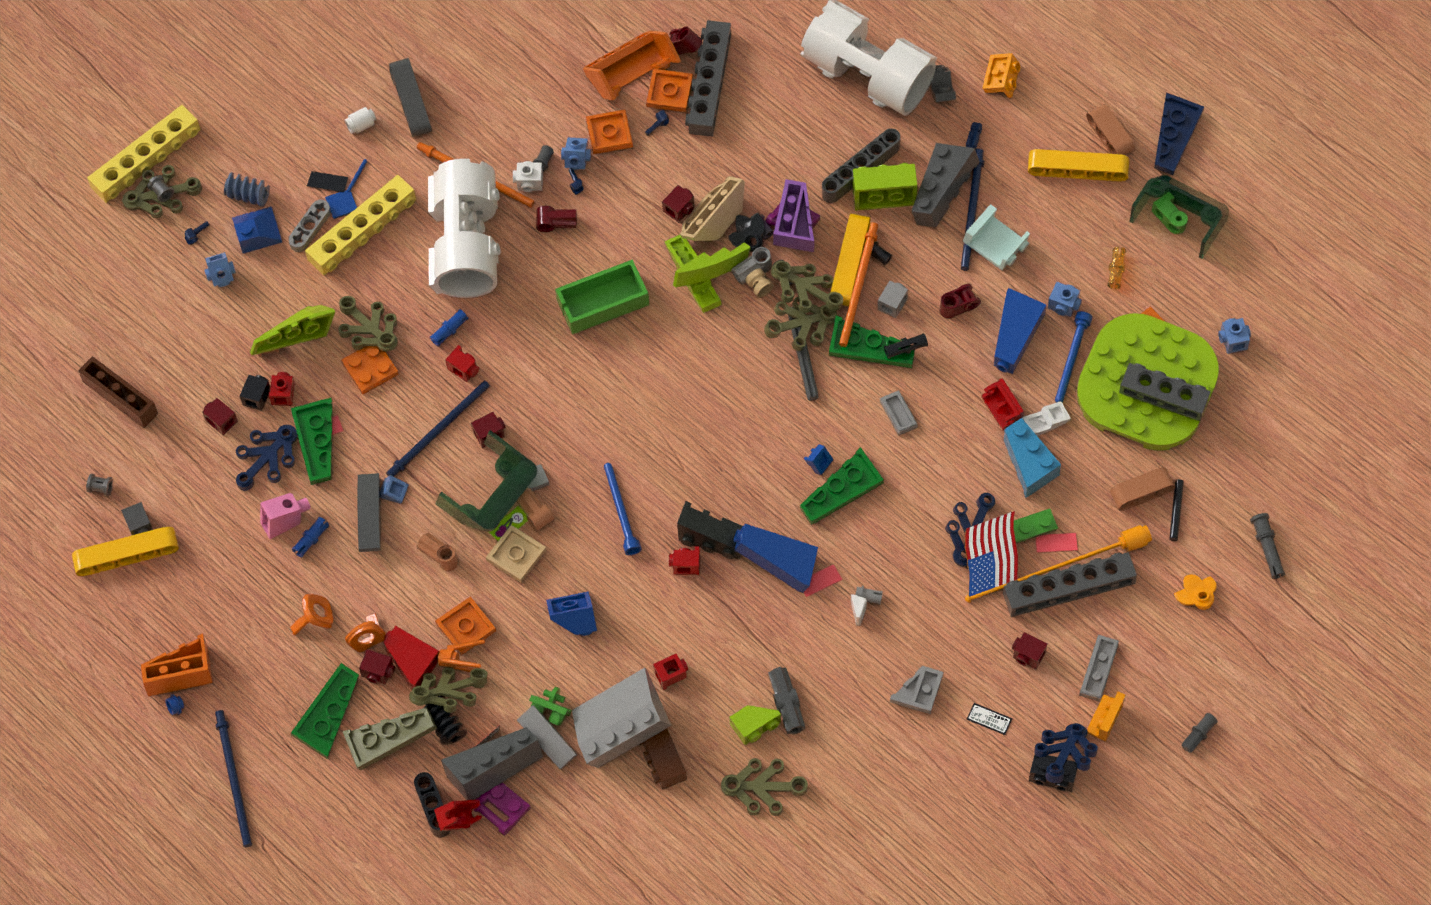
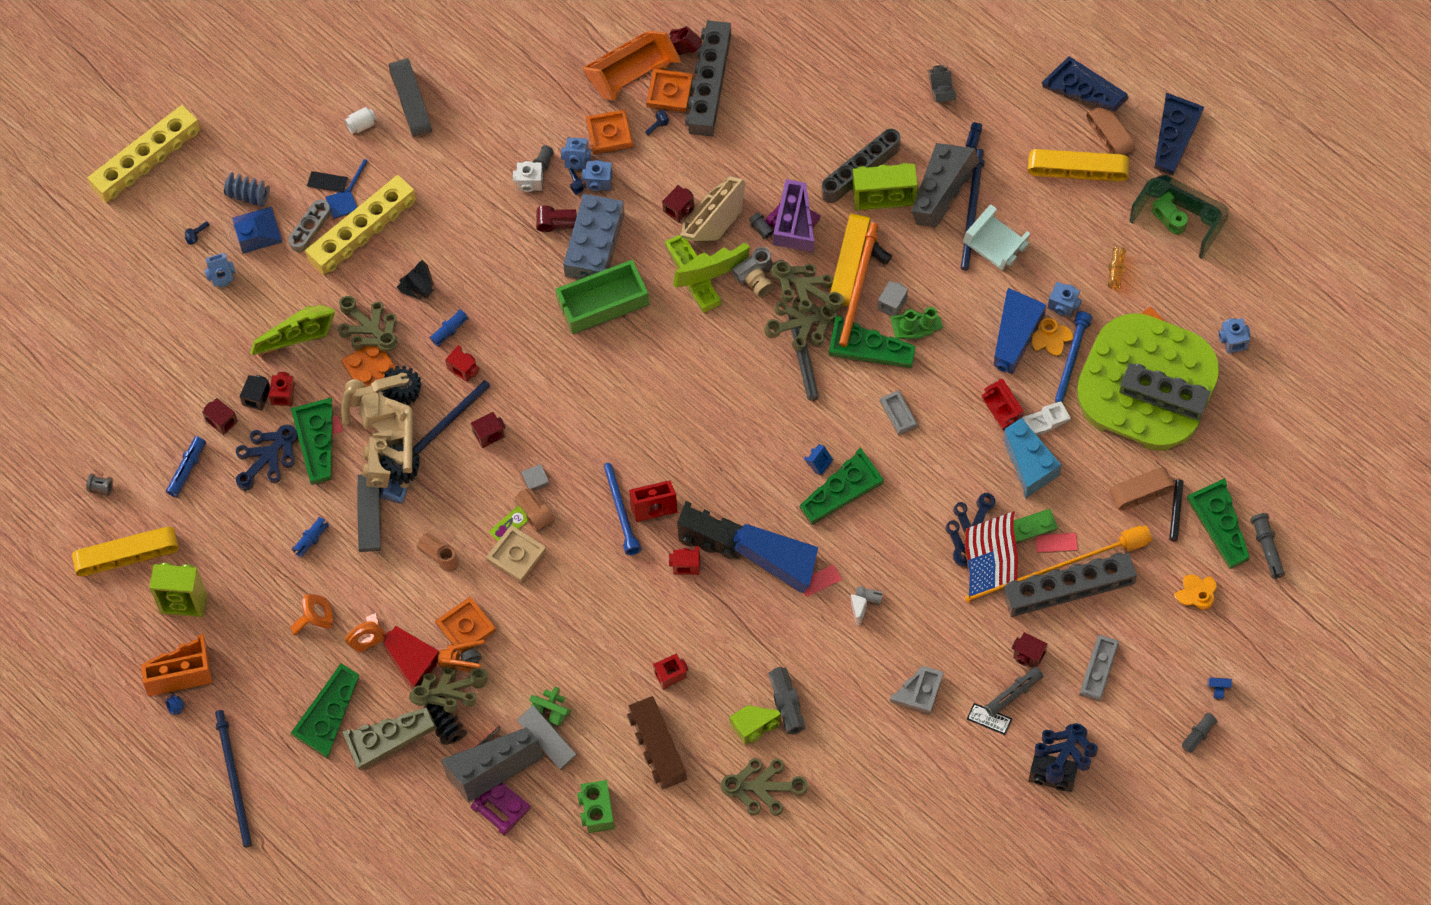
reddish brown brick [78,356,158,428] -> none
dark grey brick [121,502,153,535] -> none
olive plant [122,165,202,218] -> none
flat silver bush [147,175,174,202] -> none
bright pink torso [260,493,310,539] -> none
dark red brick [359,649,395,684] -> none
black beam [414,772,450,838] -> none
orange bar [417,142,535,208] -> none
white cylinder [428,159,501,298] -> none
red hinge [434,800,482,831] -> none
clear green windscreen [435,430,537,532] -> none
blue slope [546,591,597,636] -> none
light grey slope [572,668,671,768] -> none
black plate [728,213,765,252] -> none
white cylinder [800,0,937,116] -> none
black pin [884,333,928,359] -> none
dark red piece [939,283,981,319] -> none
light orange bracket [982,53,1021,98] -> none
light orange bracket [1087,691,1126,742] -> none
none -> lime brick [149,563,207,617]
none -> blue pin [165,436,206,497]
none -> tan piece [341,366,421,488]
none -> black brick [397,260,434,299]
none -> dark grey plate [460,649,482,668]
none -> sand blue brick [563,194,625,279]
none -> bright green brick [577,780,614,833]
none -> medium blue brick [582,160,613,191]
none -> red brick [629,480,678,522]
none -> bright green connector [890,307,943,339]
none -> dark grey pin [984,666,1044,717]
none -> light orange plate [1032,318,1073,356]
none -> dark blue wing [1041,56,1129,112]
none -> green wing [1187,478,1249,569]
none -> blue tile [1207,677,1232,699]

